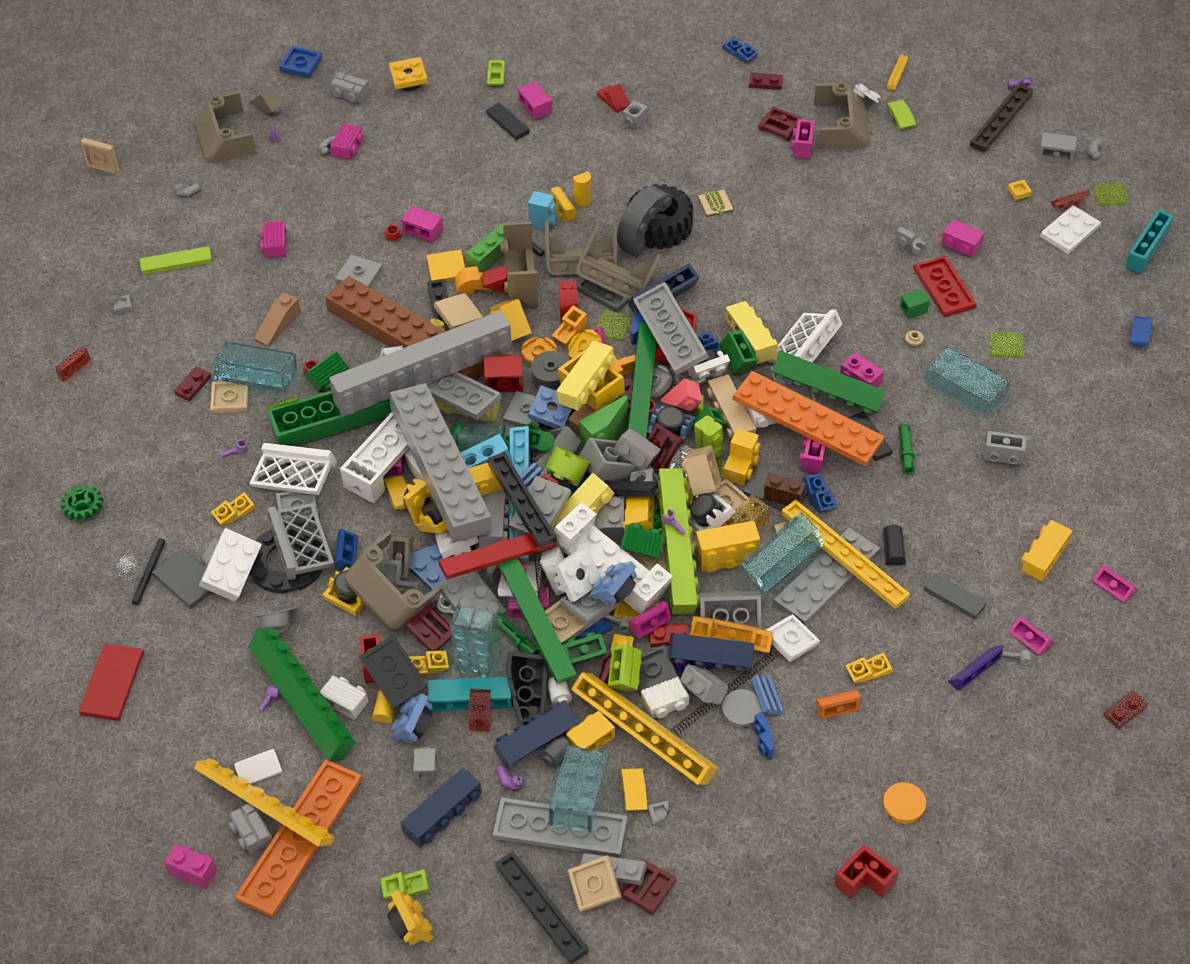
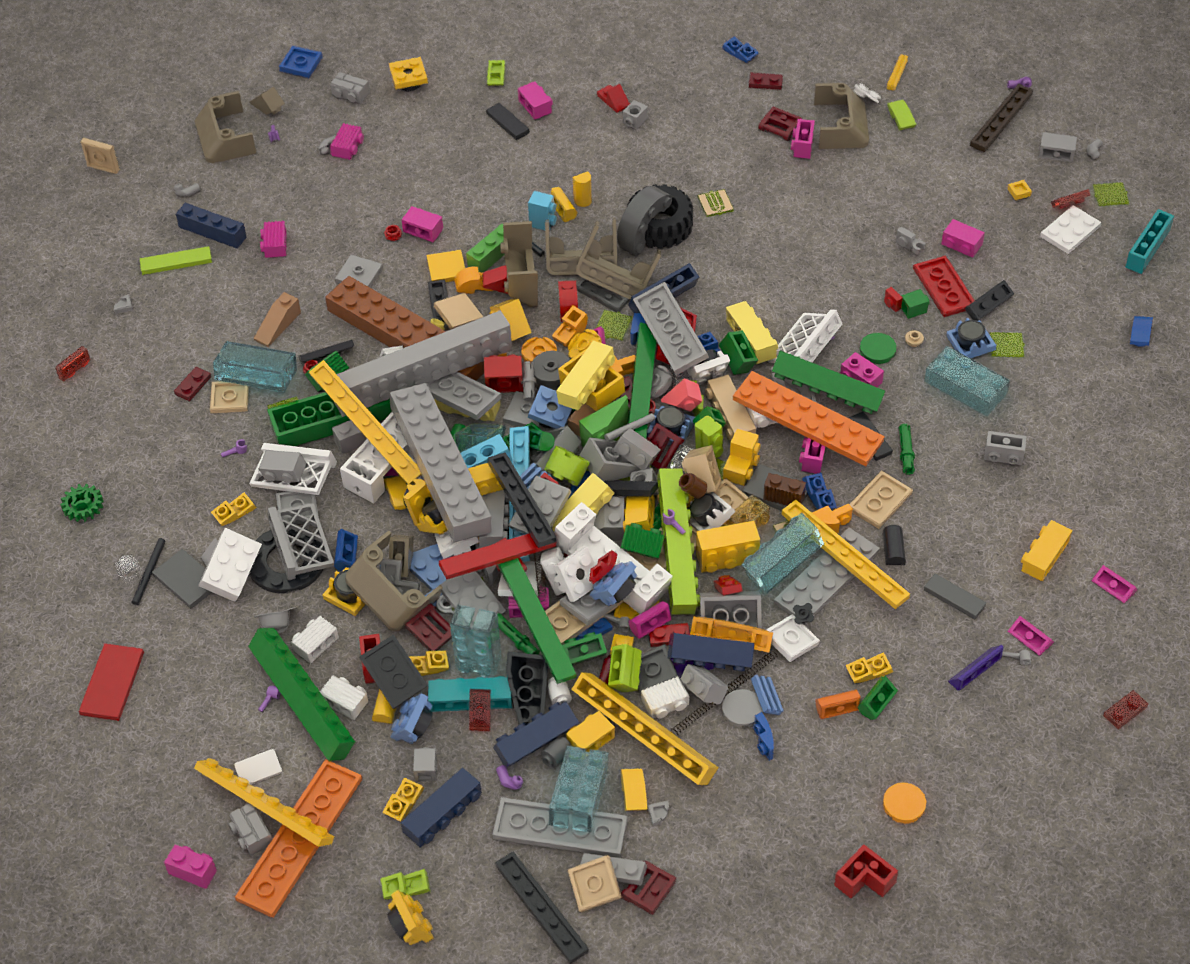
none -> dark blue brick [176,203,247,249]
none -> light grey brick [258,450,307,483]
none -> white brick [291,616,339,664]
none -> black tile [298,340,354,362]
none -> yellow plate [309,360,422,484]
none -> light grey brick [332,420,367,454]
none -> yellow slope [382,778,424,822]
none -> light grey pin [521,361,536,400]
none -> red slope [589,550,618,584]
none -> light grey bar [604,413,655,442]
none -> reddish brown brick [679,473,707,499]
none -> red plate [713,575,742,595]
none -> black plate [793,603,814,625]
none -> light orange brick [812,504,853,533]
none -> tan tile [849,471,913,529]
none -> green brick [858,676,898,720]
none -> green tile [860,333,897,364]
none -> red plate [884,287,903,312]
none -> piece [946,318,996,361]
none -> black tile [964,280,1014,321]

